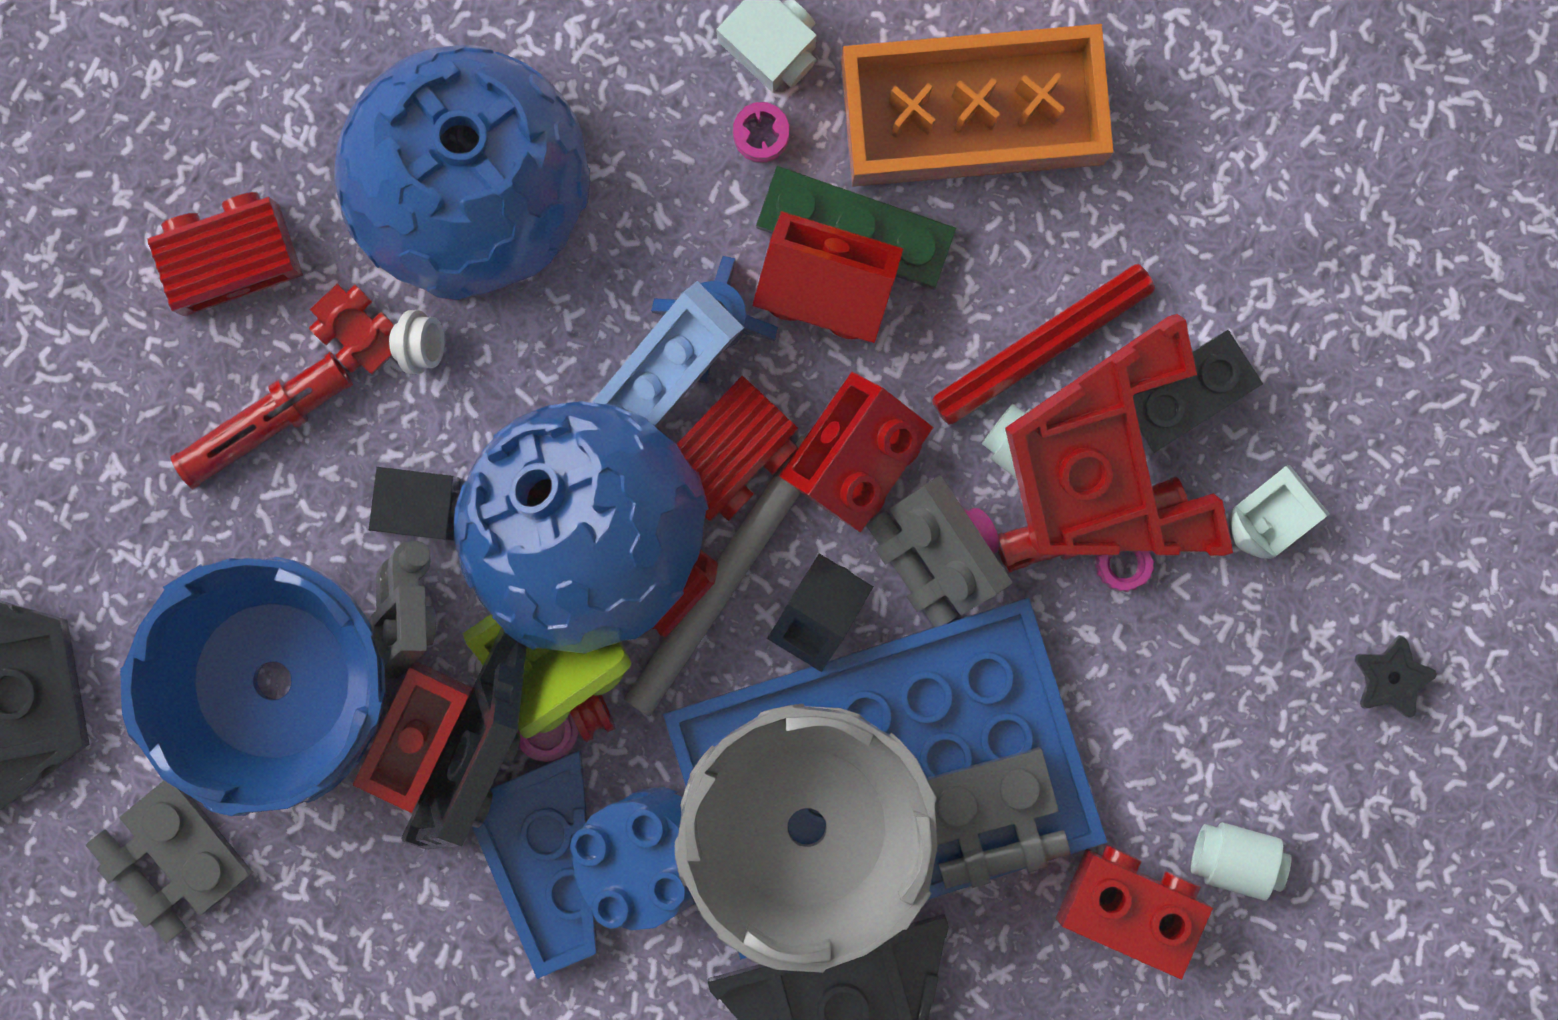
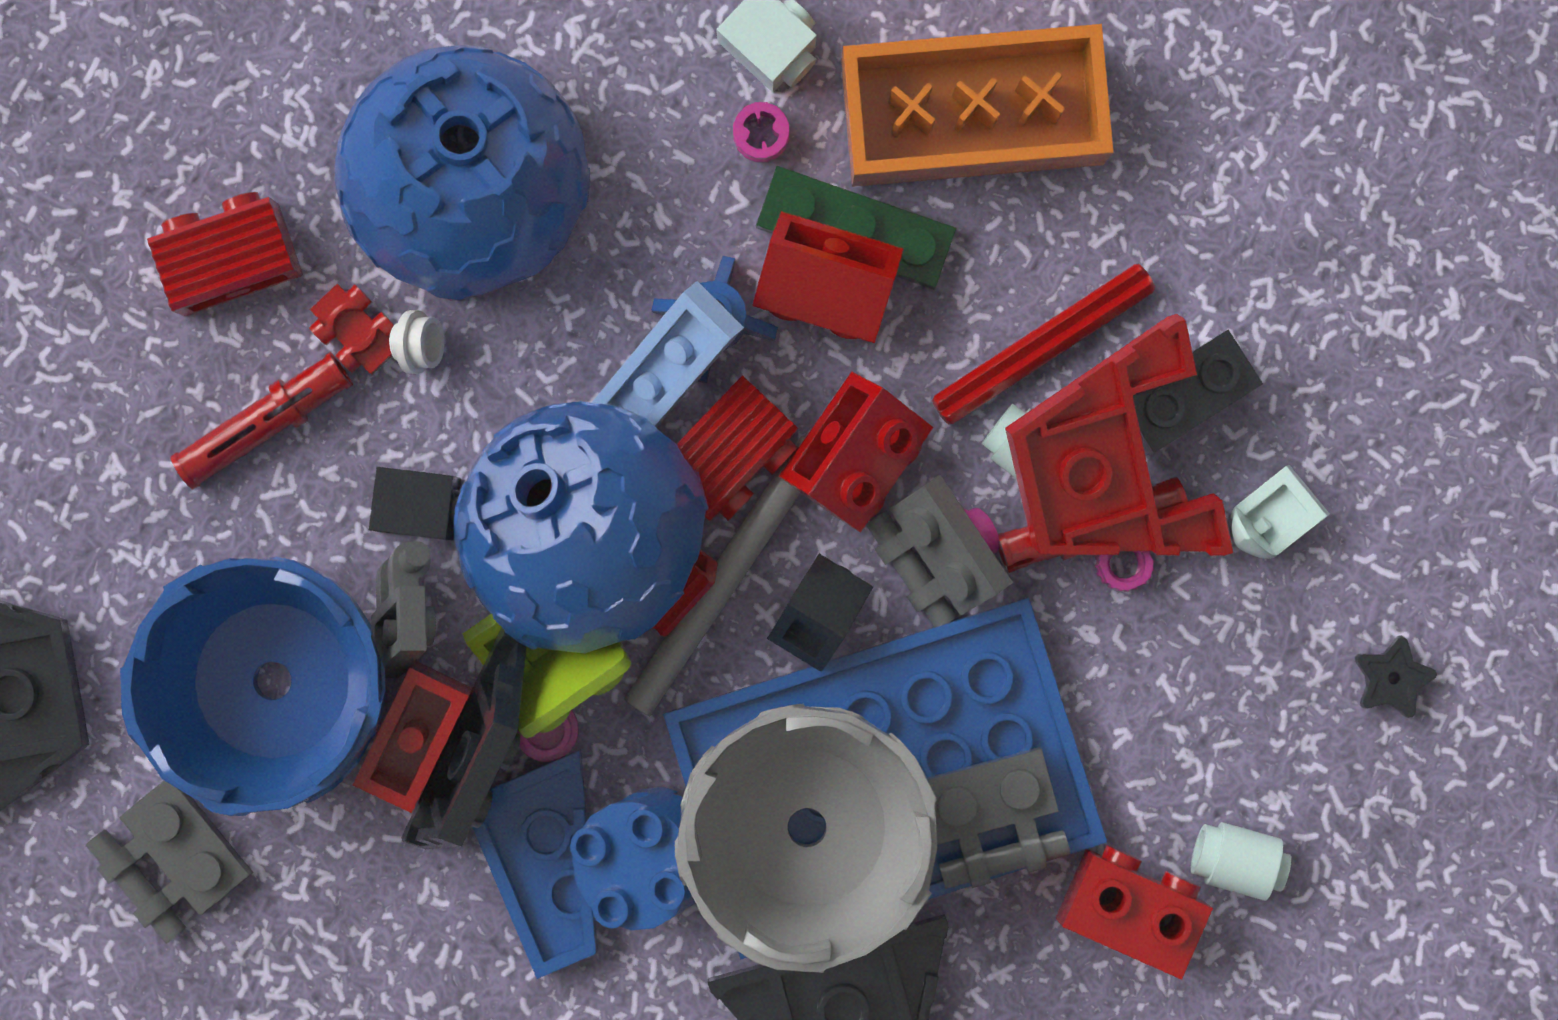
red bush [570,695,616,742] -> none

